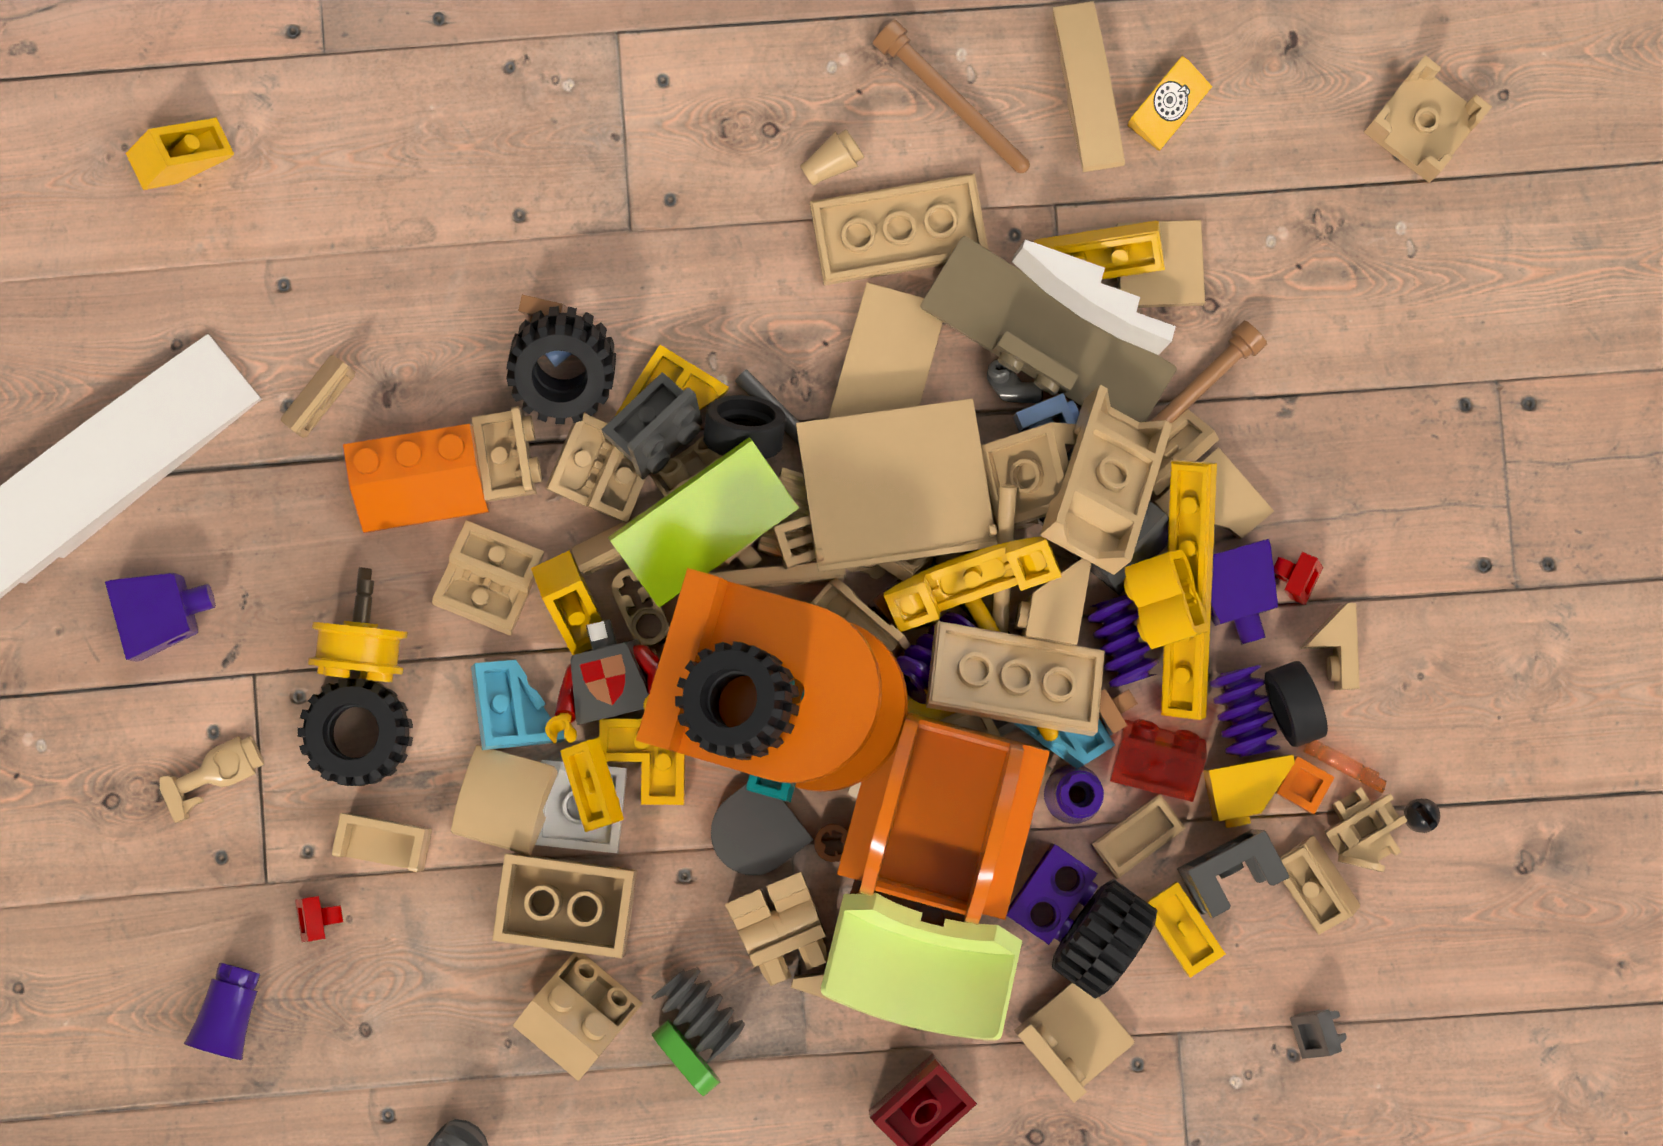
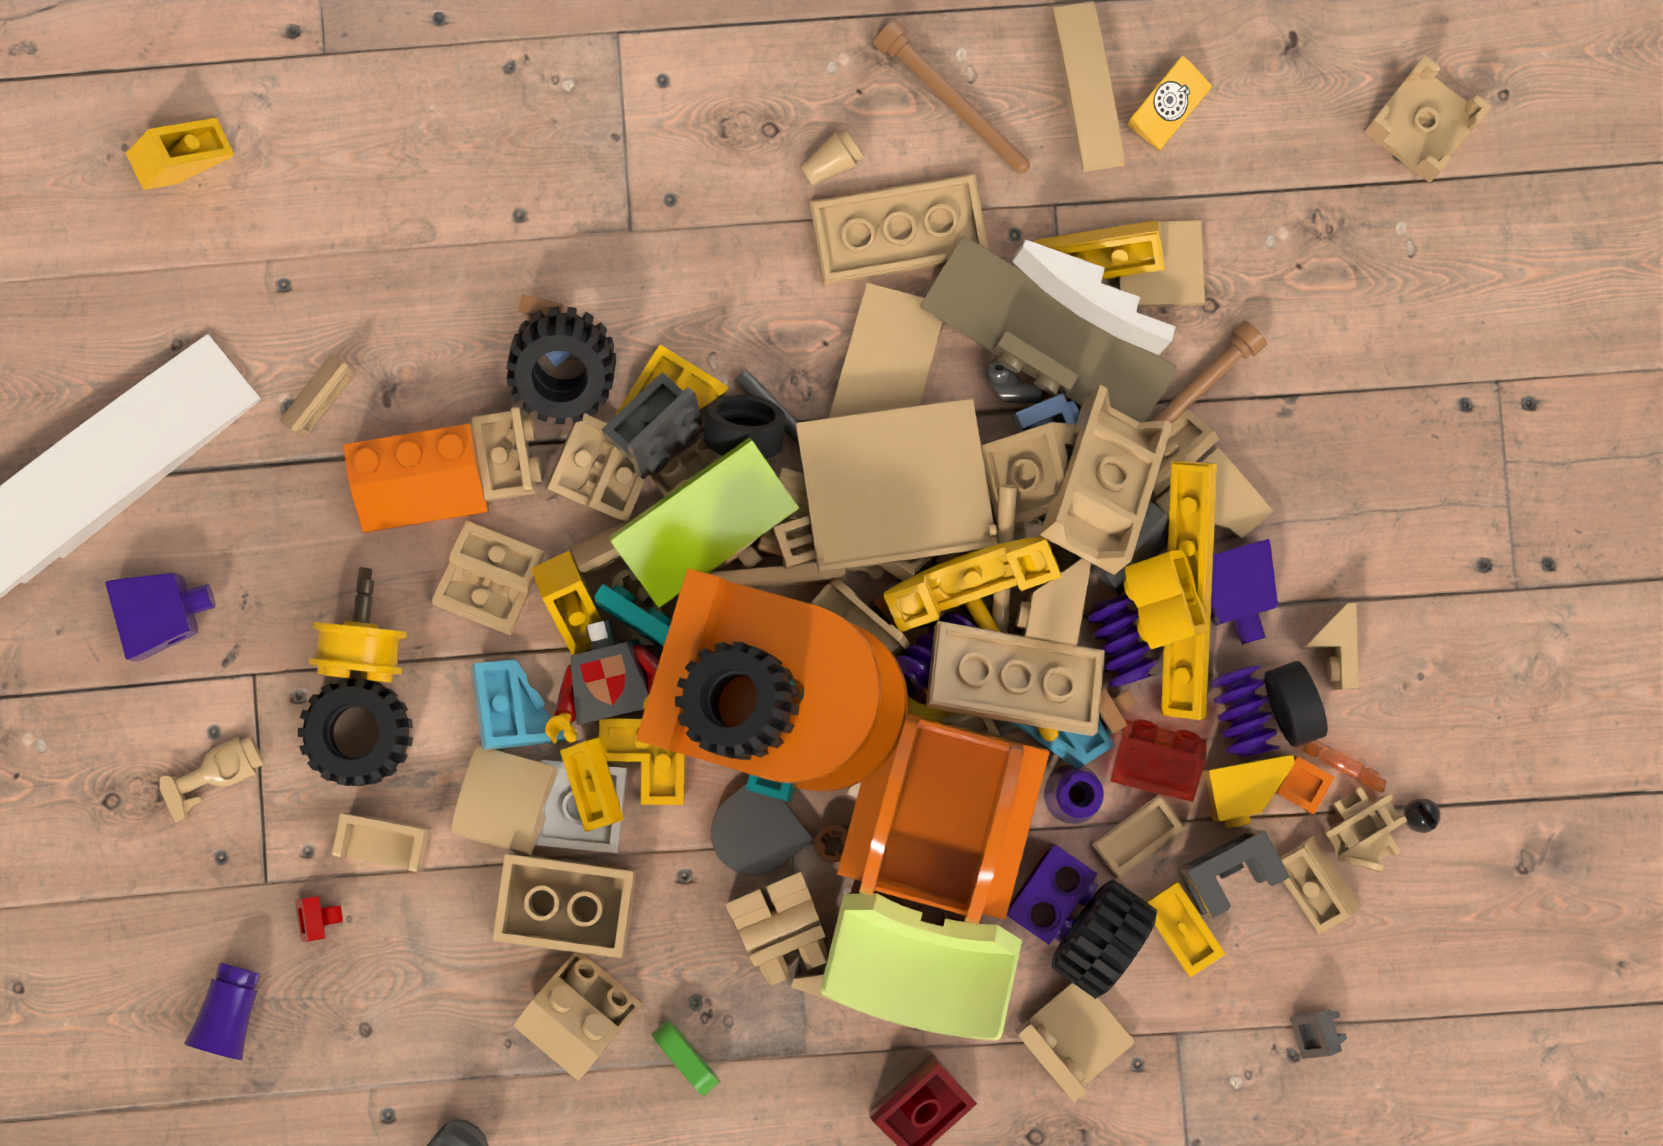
dark grey piece [652,967,745,1063] -> none
red tile [1274,552,1323,605] -> none
none -> teal hinge [594,584,672,649]

